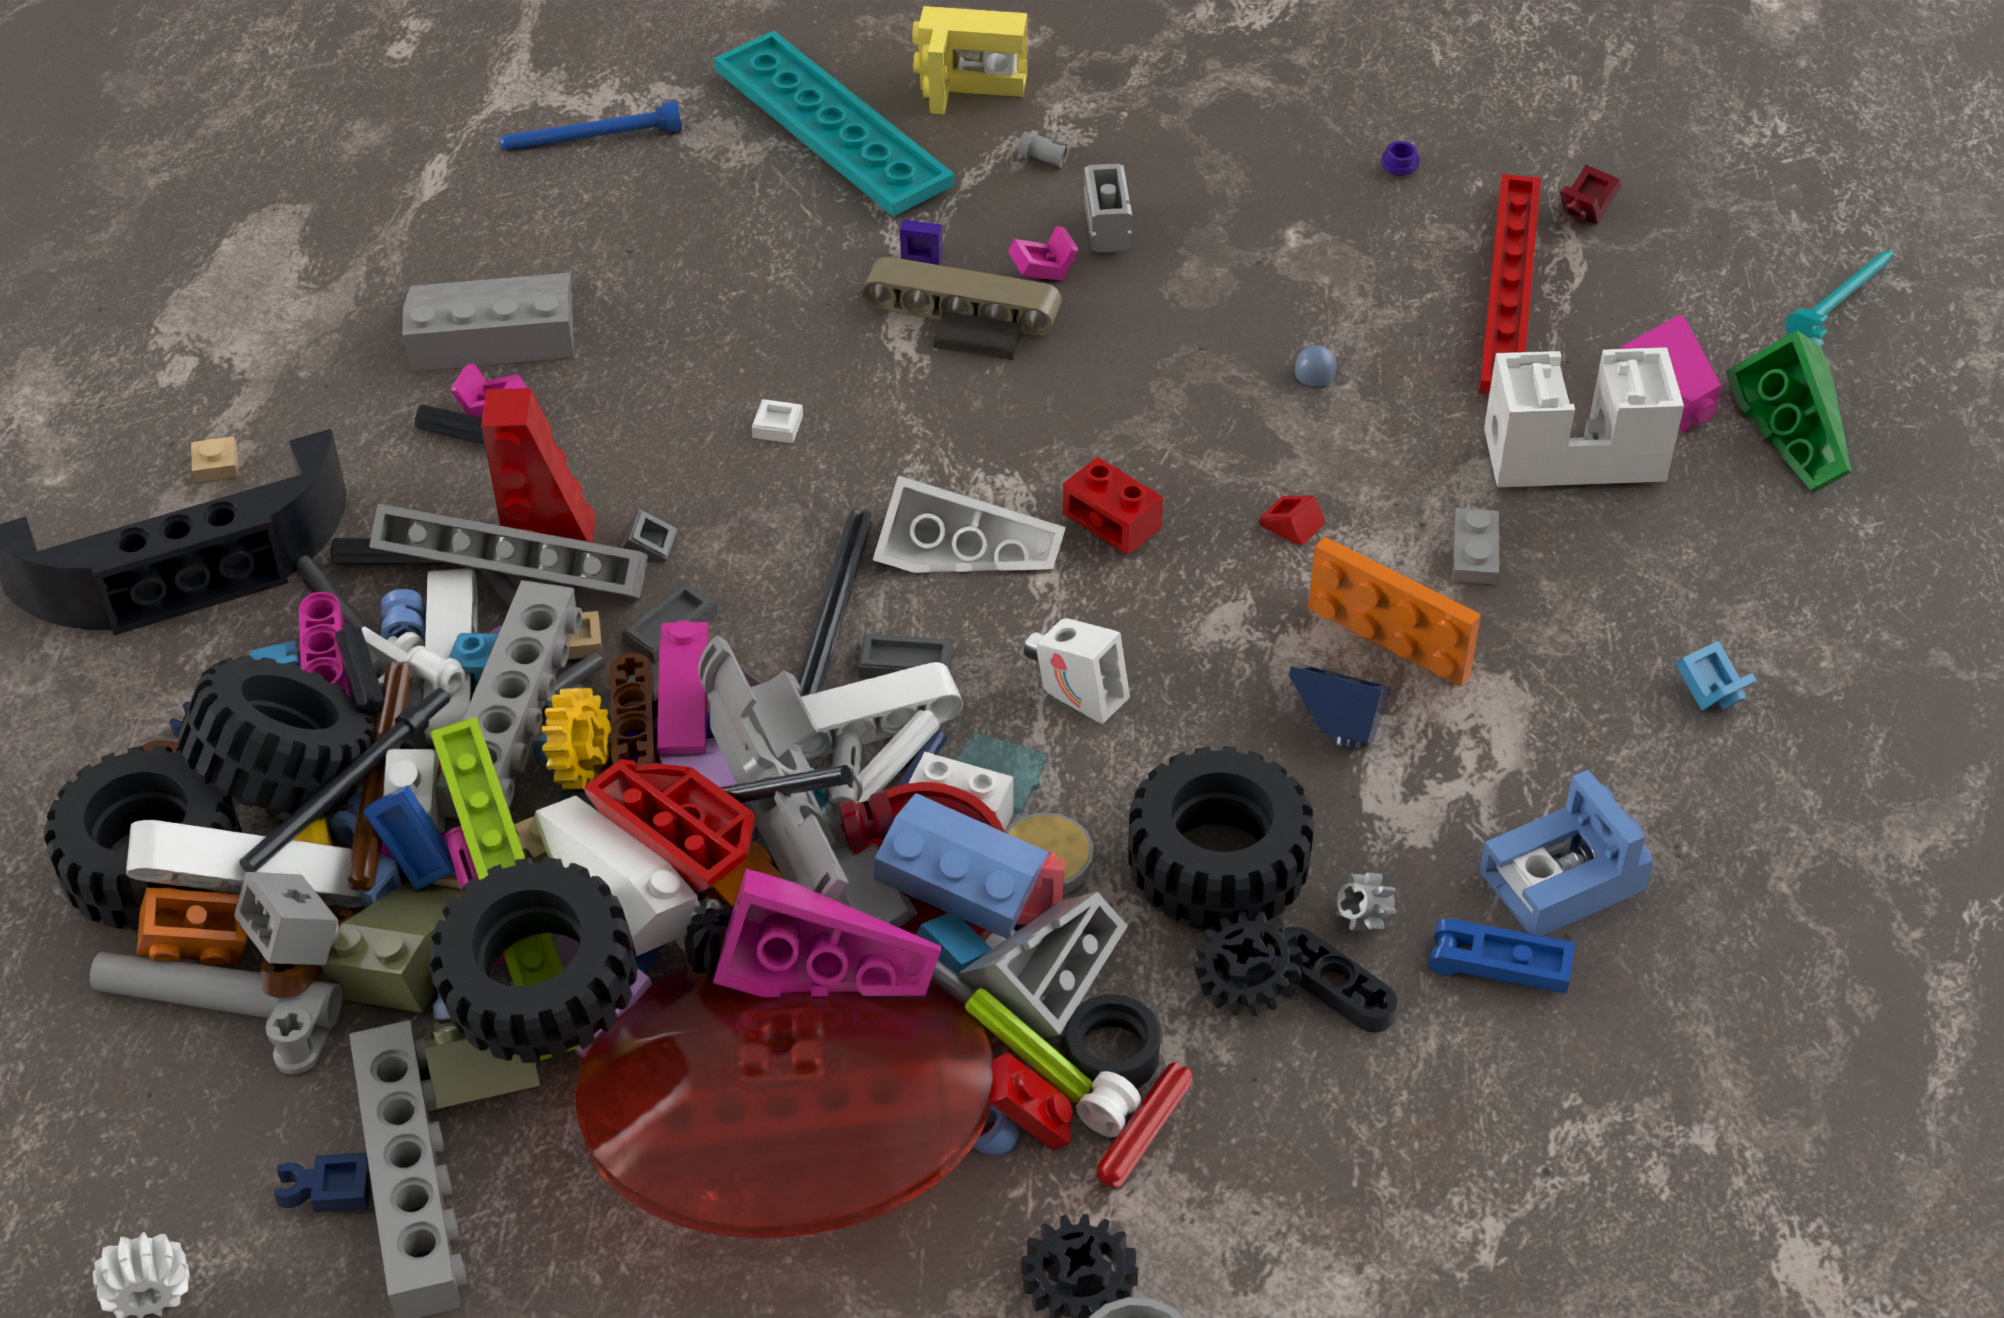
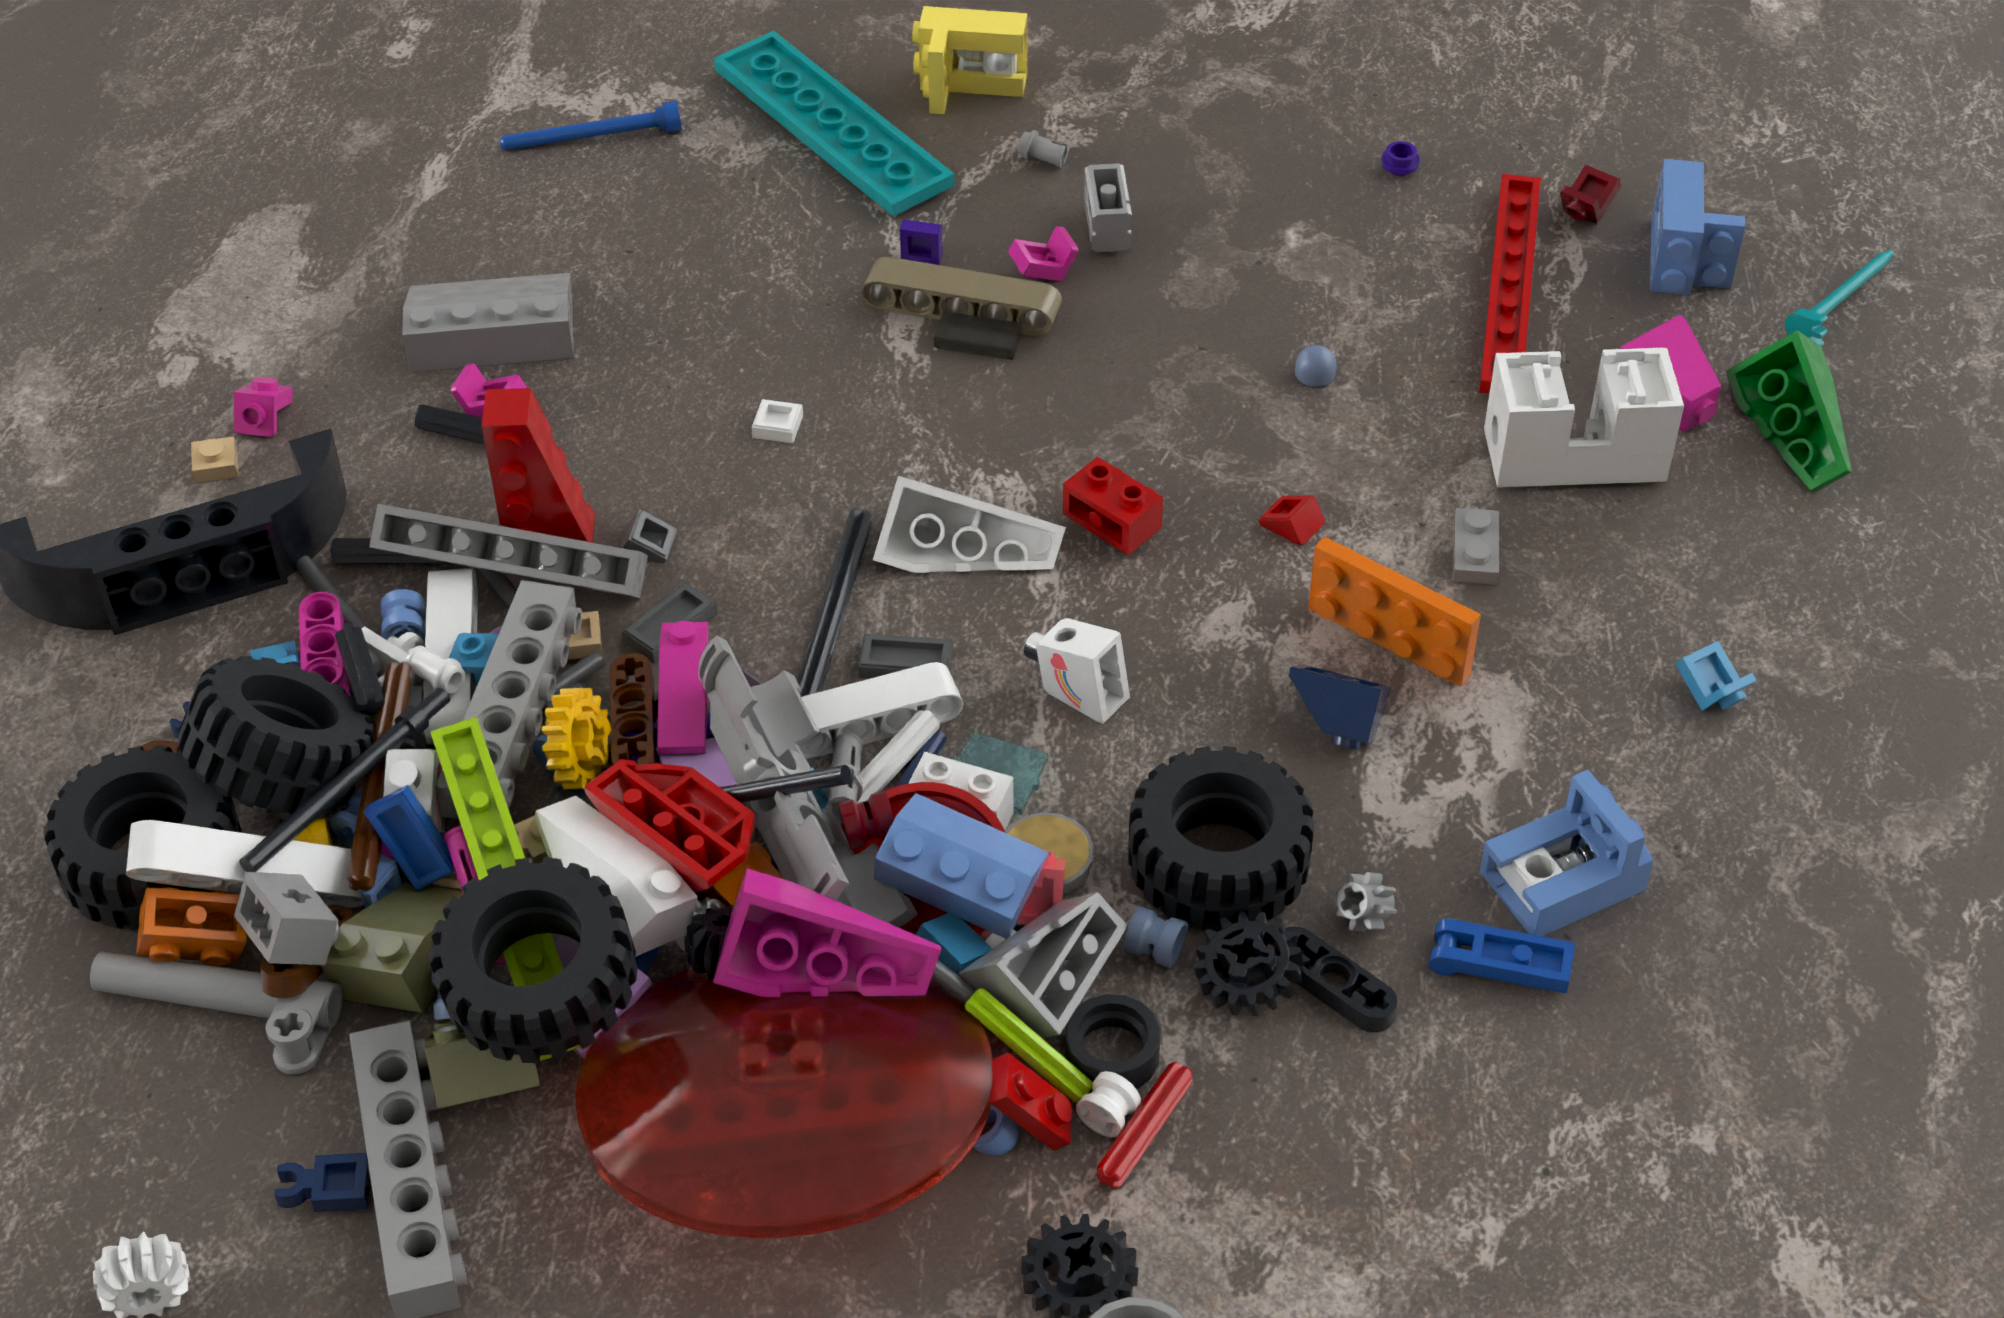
none -> dark pink bracket [234,378,293,437]
none -> sand blue wheel [1123,906,1188,968]
none -> medium blue brick [1650,159,1745,295]

